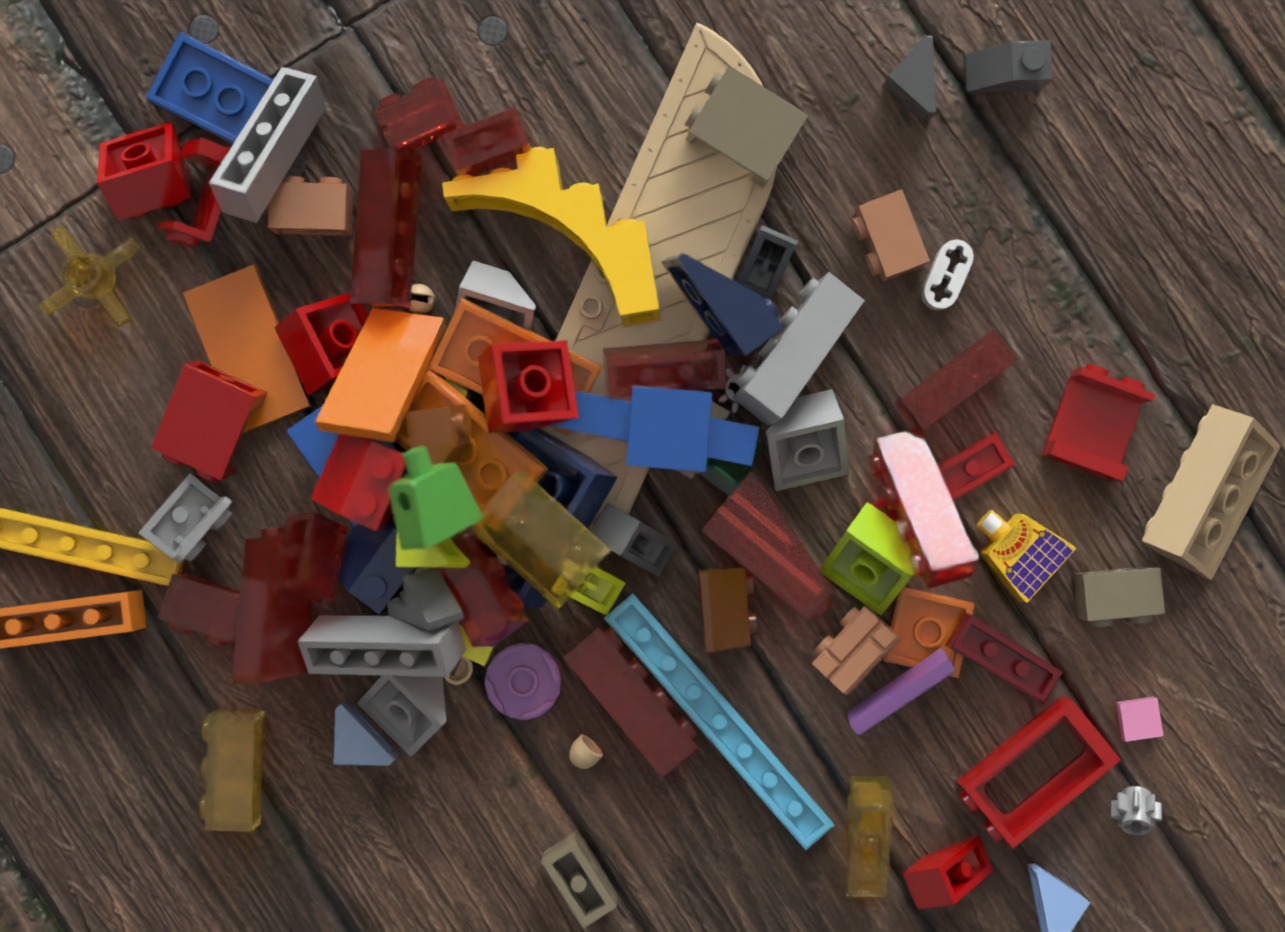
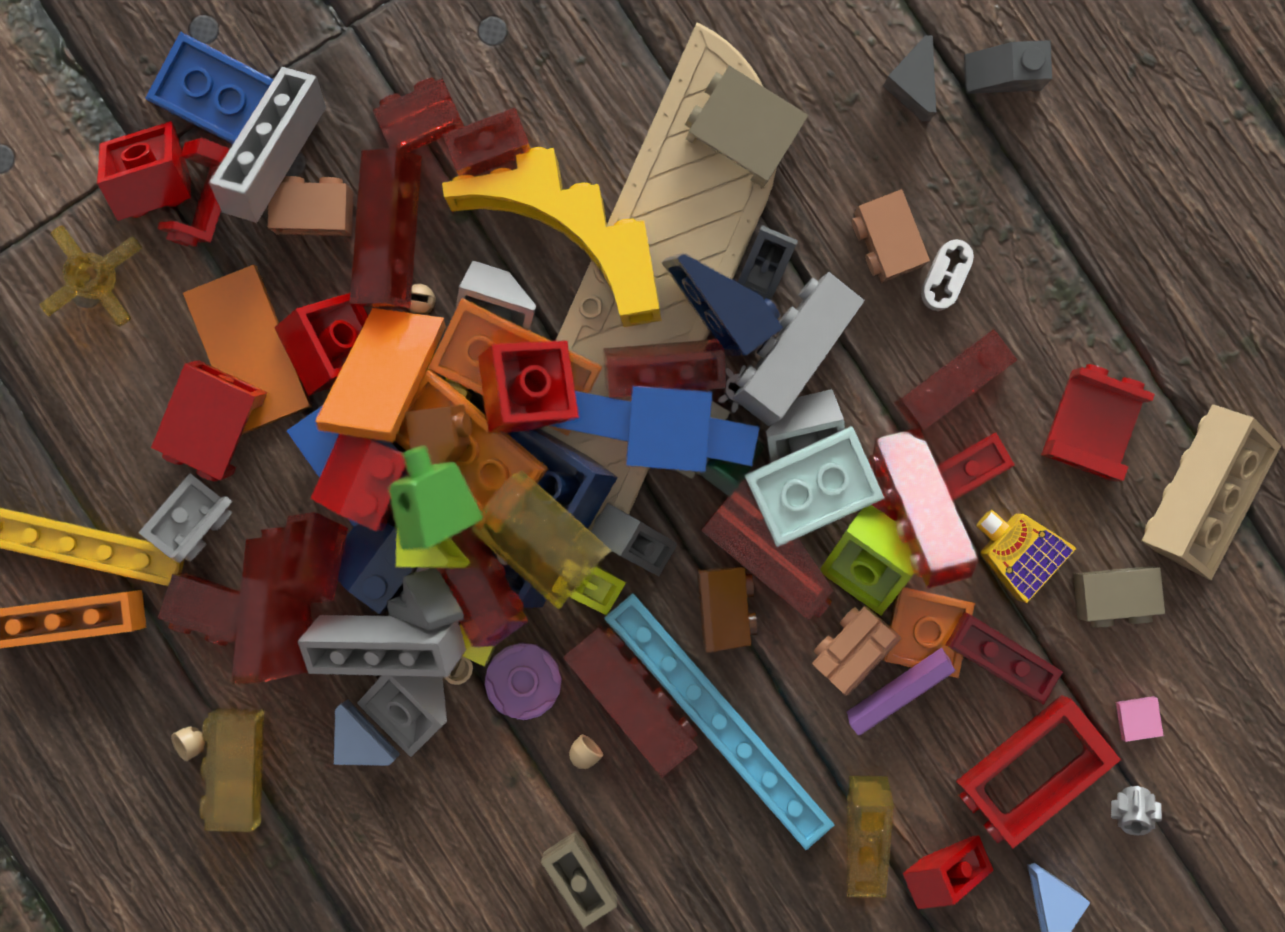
none -> tan hinge [171,726,205,761]
none -> light aqua tile [744,426,884,547]

